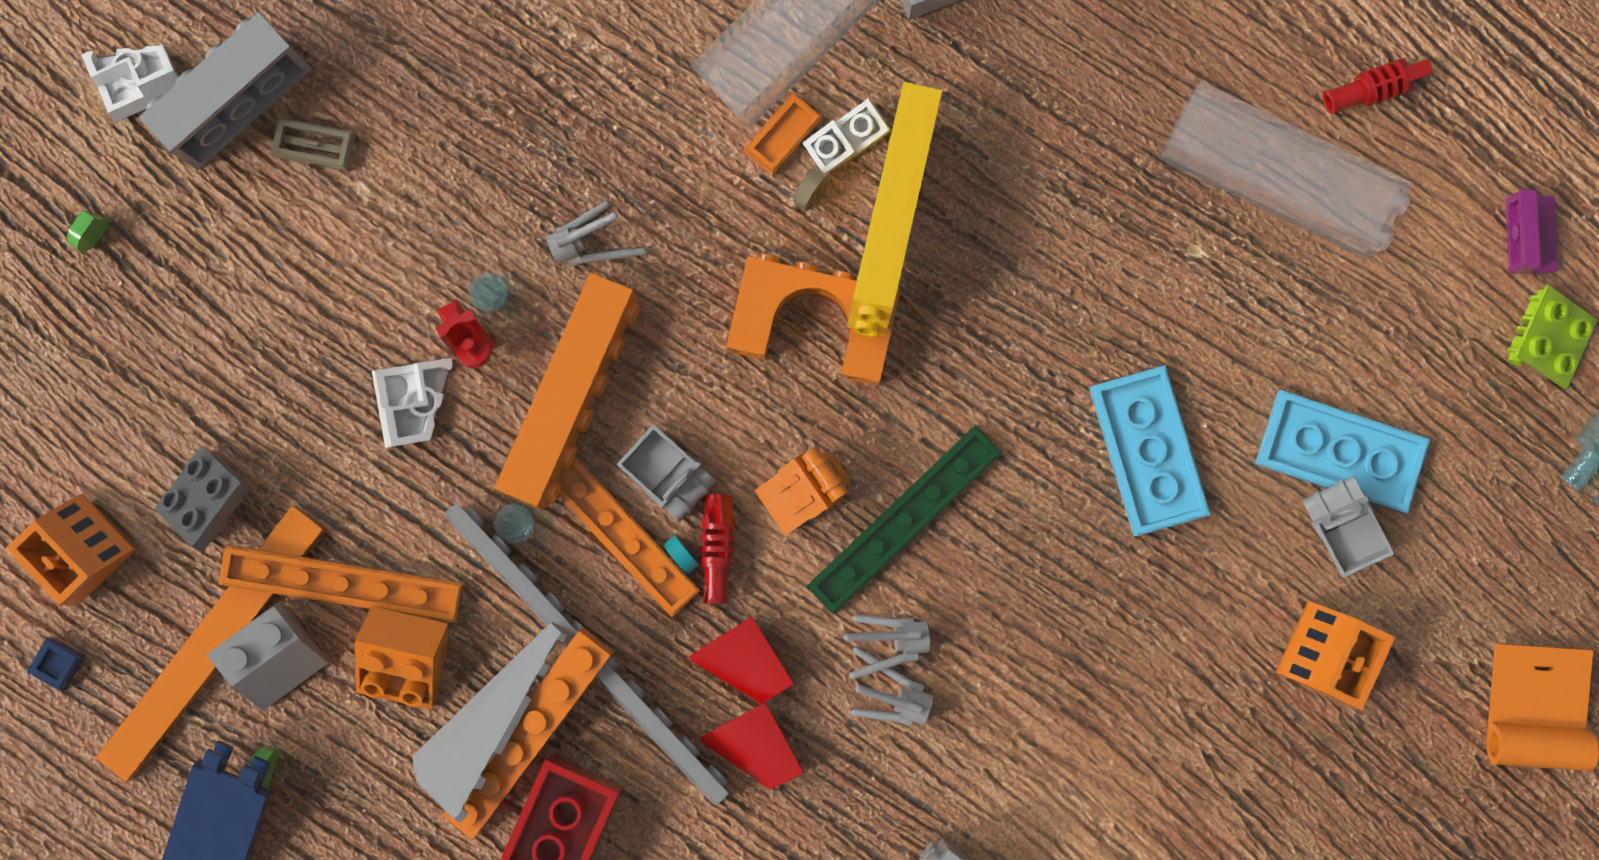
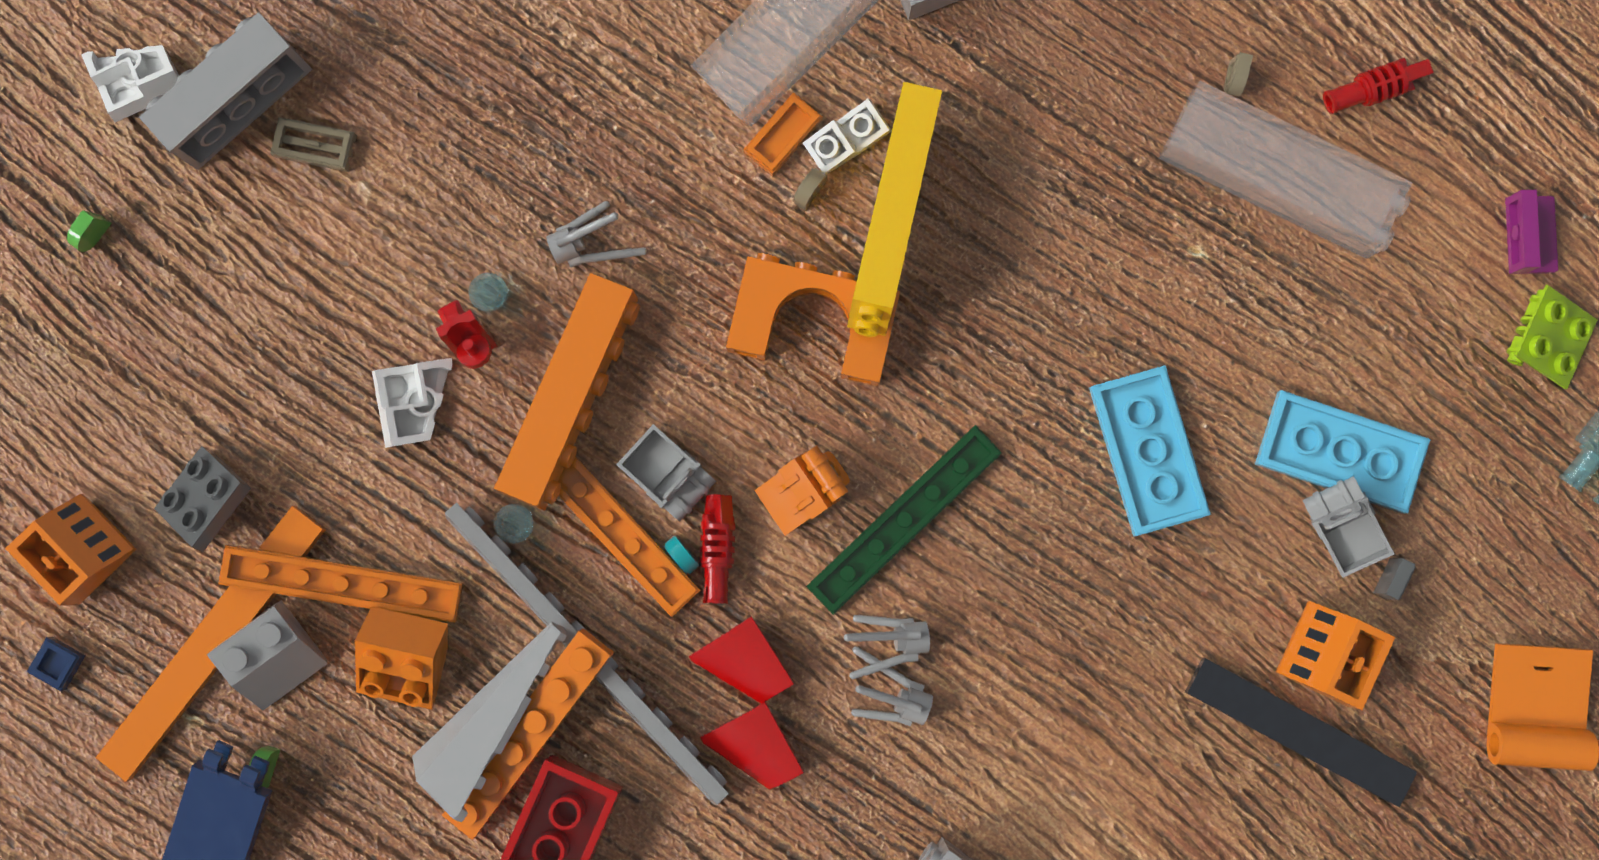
none -> black tile [1185,658,1417,807]
none -> dark tan tile [1224,52,1253,97]
none -> dark grey tile [1373,558,1416,600]

